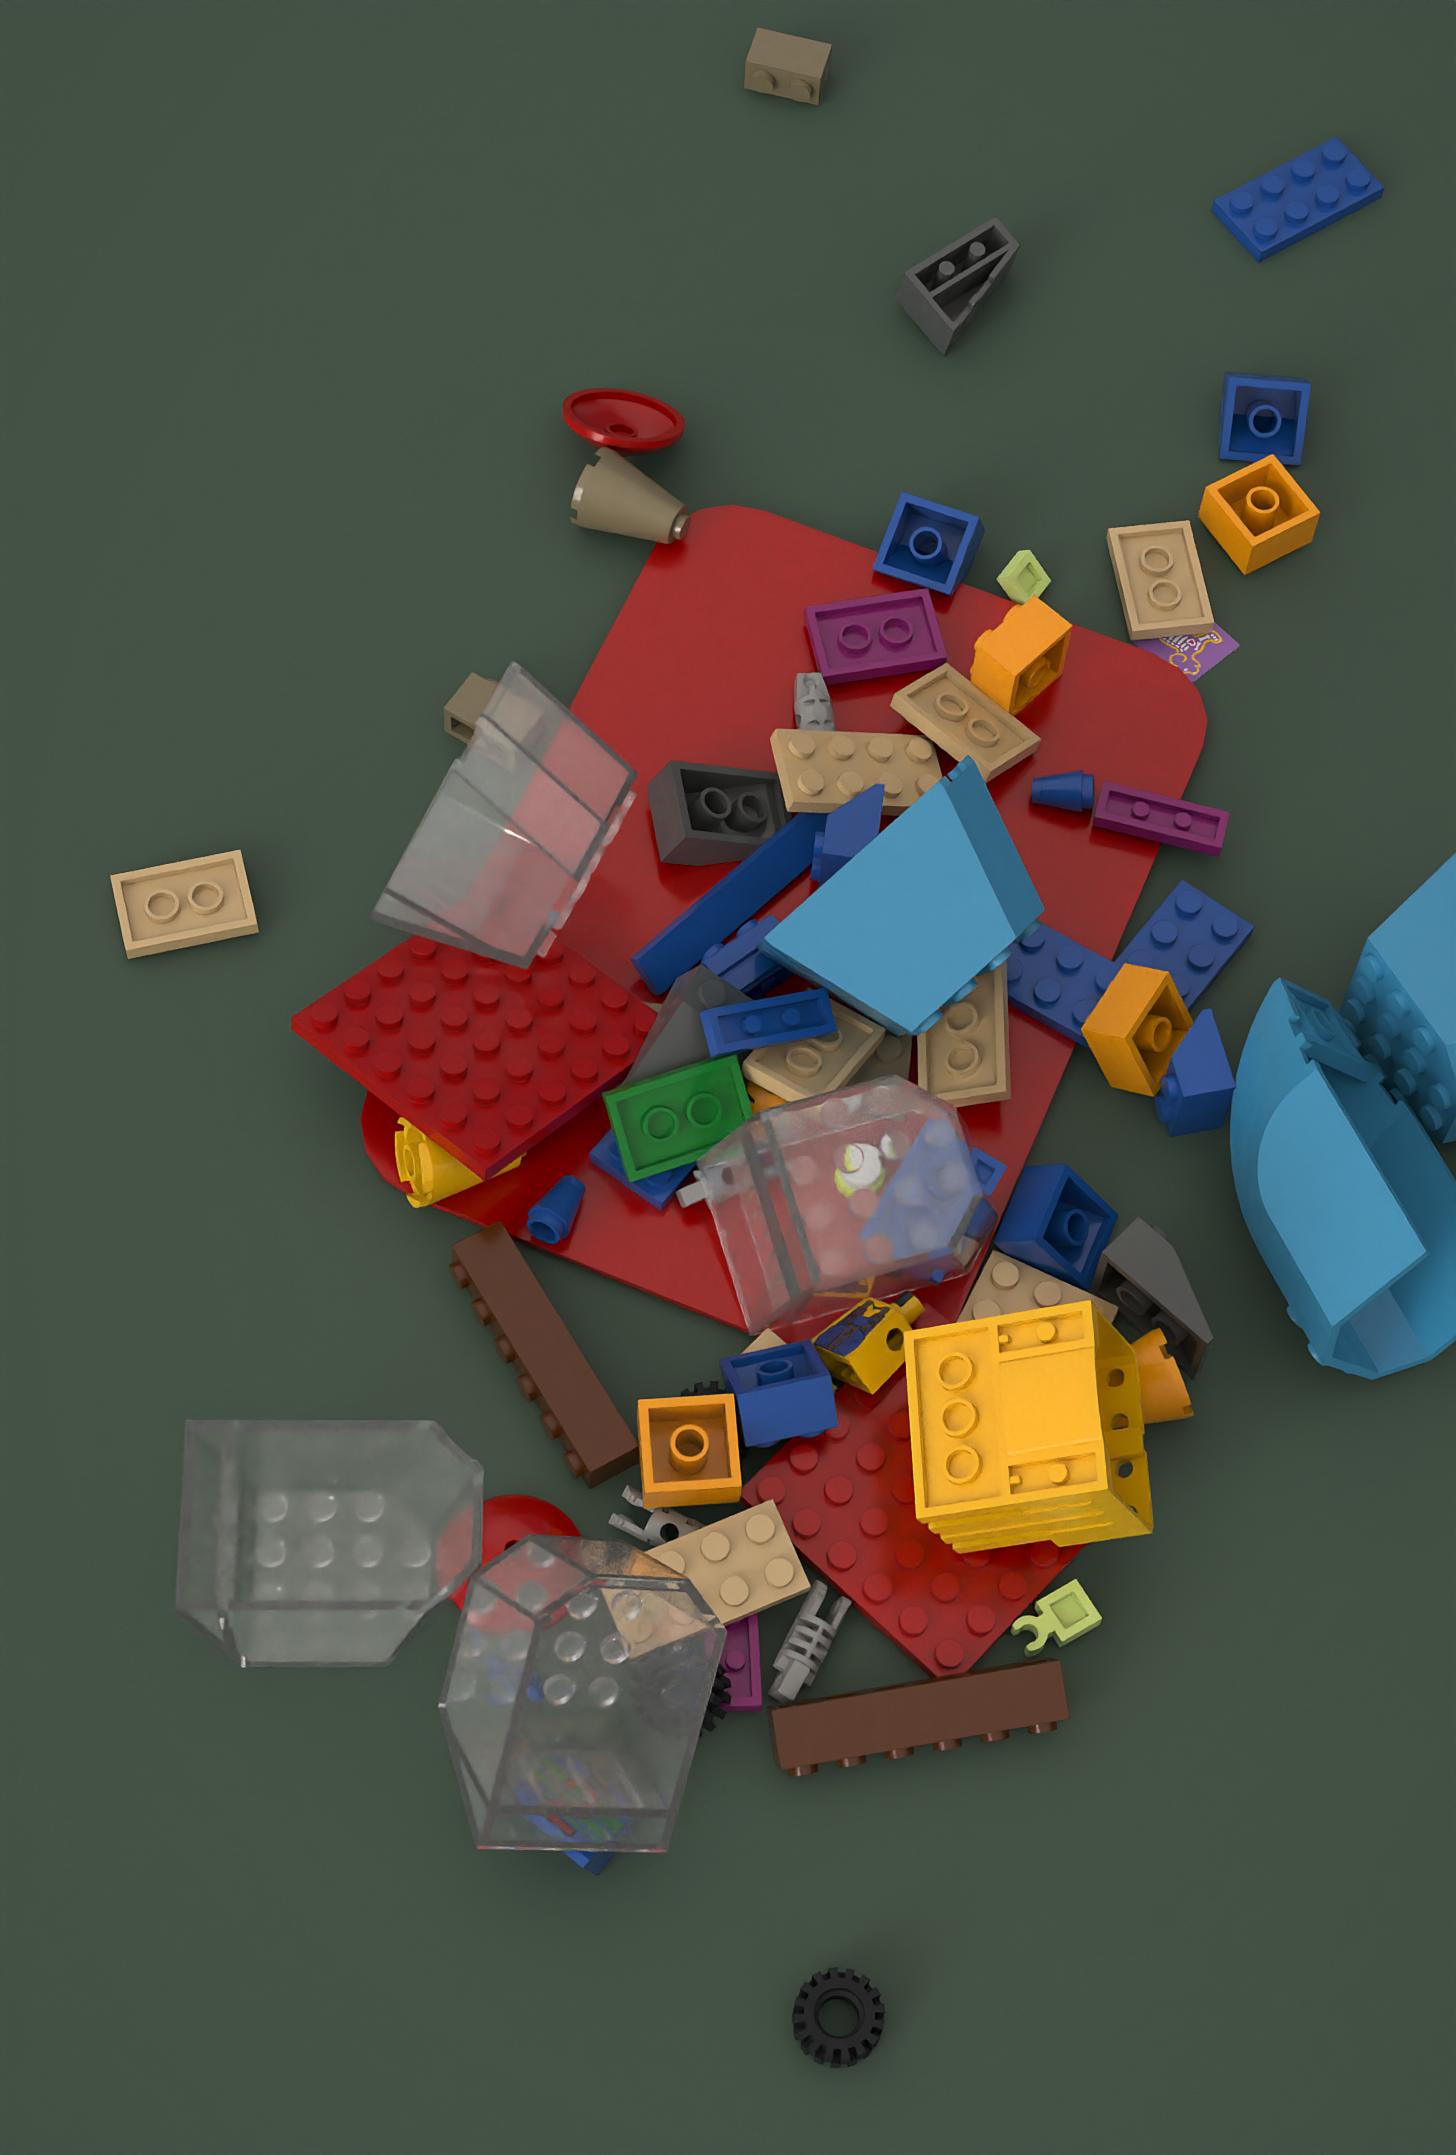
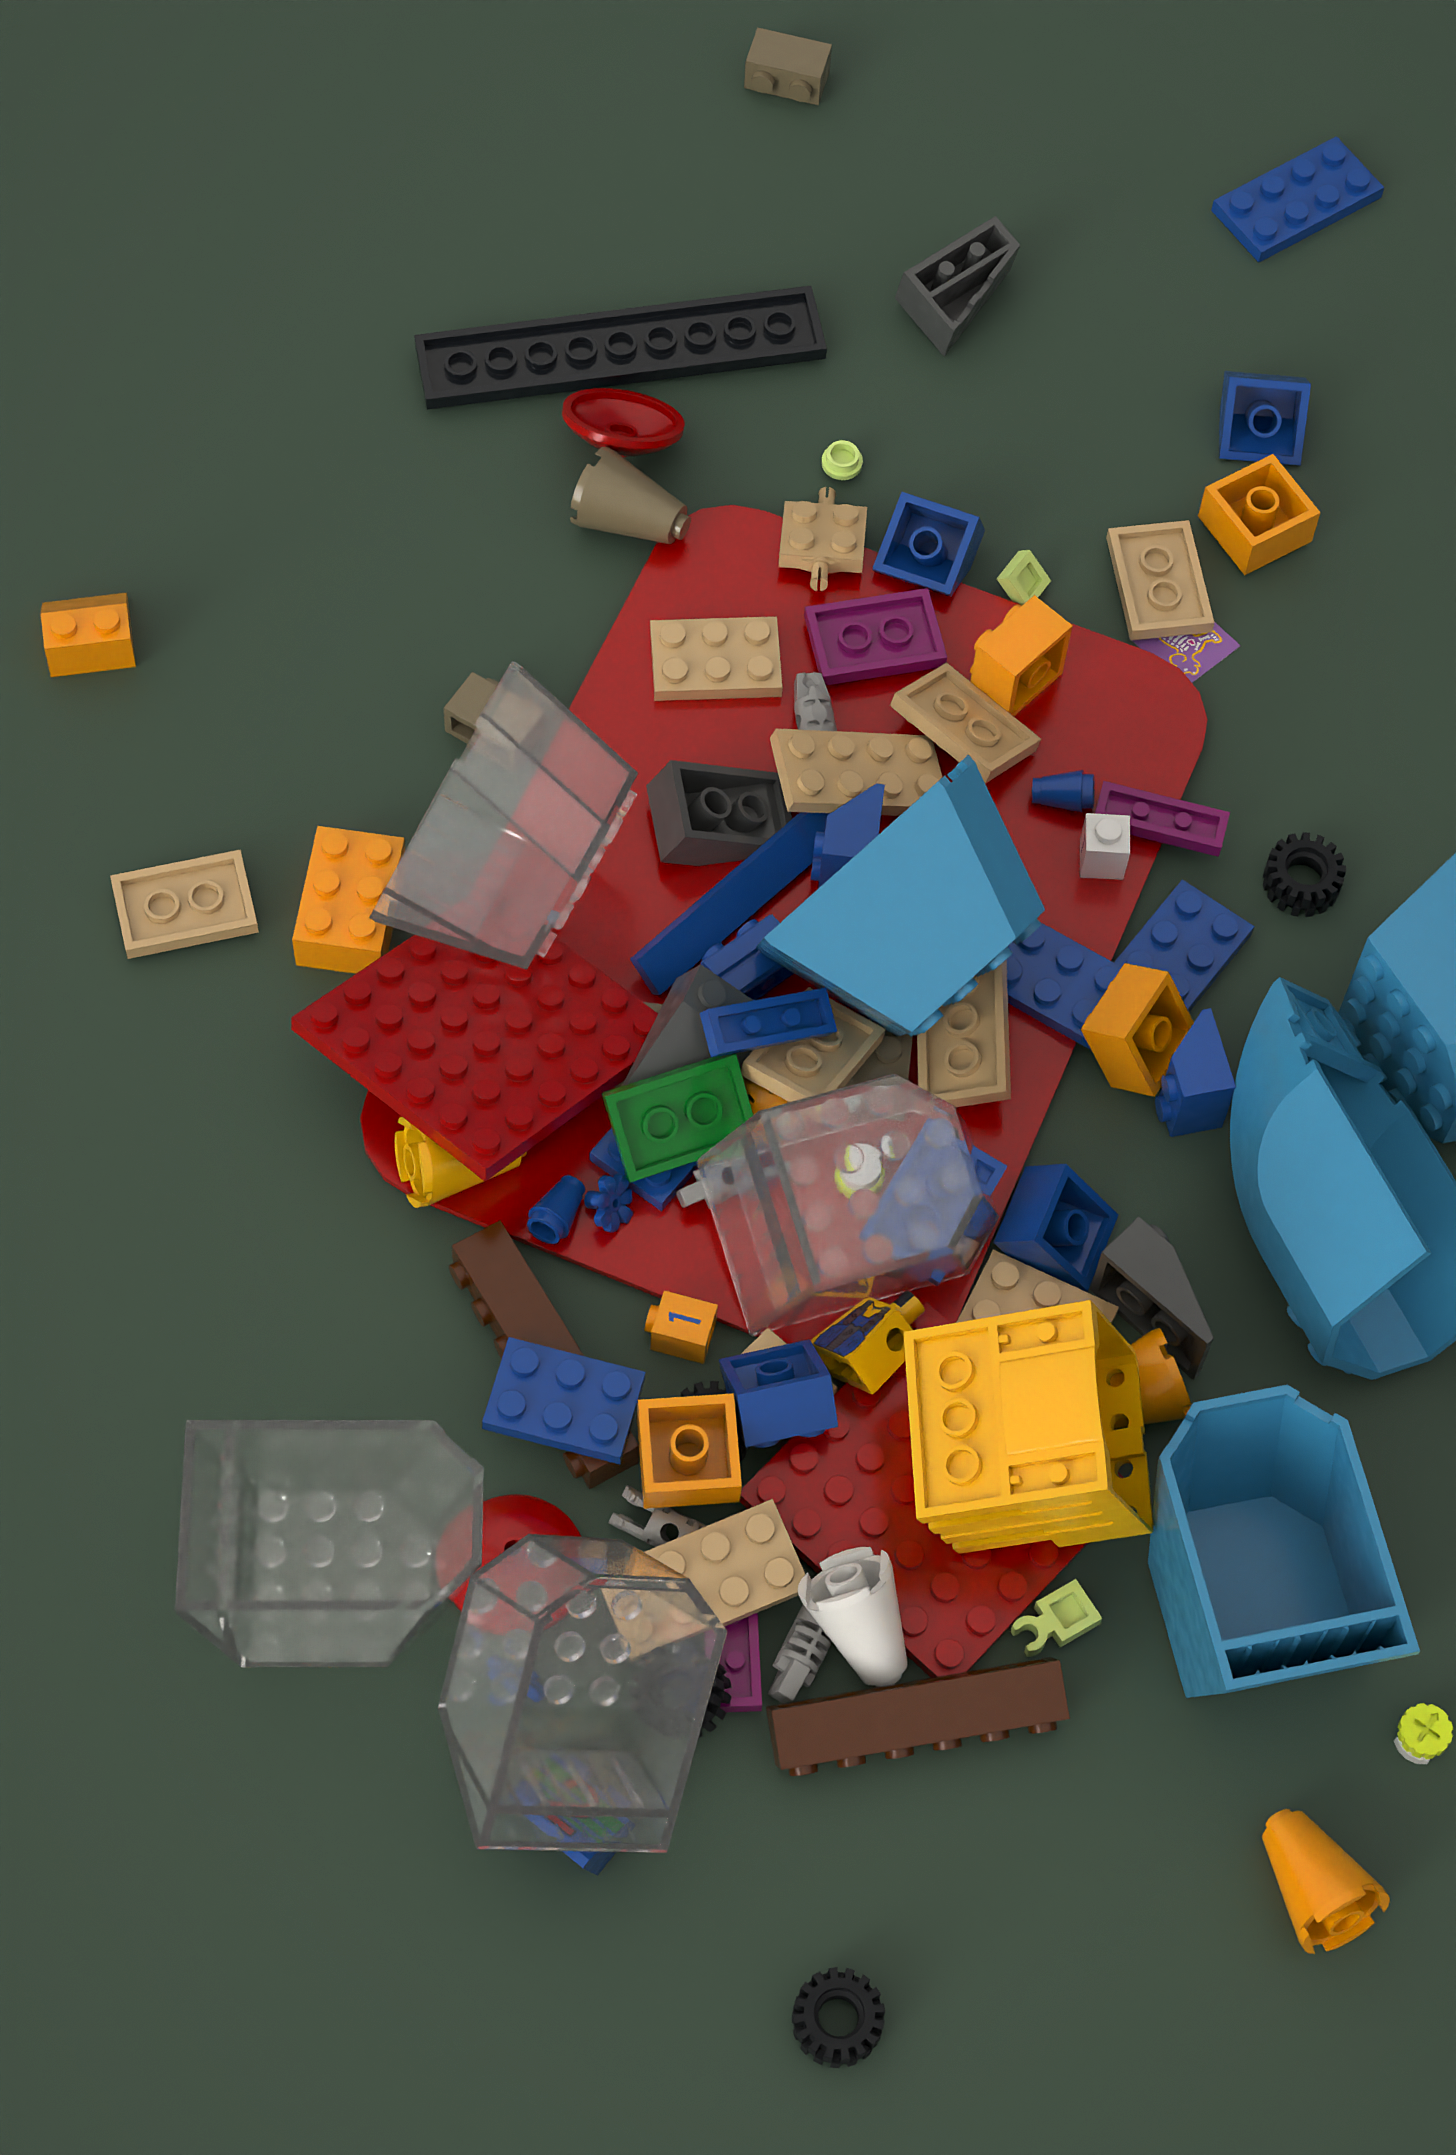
none -> light orange slope [41,592,136,677]
none -> light orange brick [292,826,407,974]
none -> black plate [414,286,827,410]
none -> blue plate [482,1337,646,1465]
none -> blue plant [584,1174,633,1232]
none -> light orange brick [644,1290,718,1364]
none -> tan plate [650,616,783,701]
none -> tan plate [779,487,867,591]
none -> white cone [798,1547,908,1687]
none -> yellowish green plate [822,440,863,480]
none -> white brick [1080,813,1130,880]
none -> dark azure windscreen [1148,1385,1420,1698]
none -> black tyre [1262,832,1346,917]
none -> light orange cone [1262,1809,1390,1954]
none -> neon yellow piece [1394,1703,1453,1765]

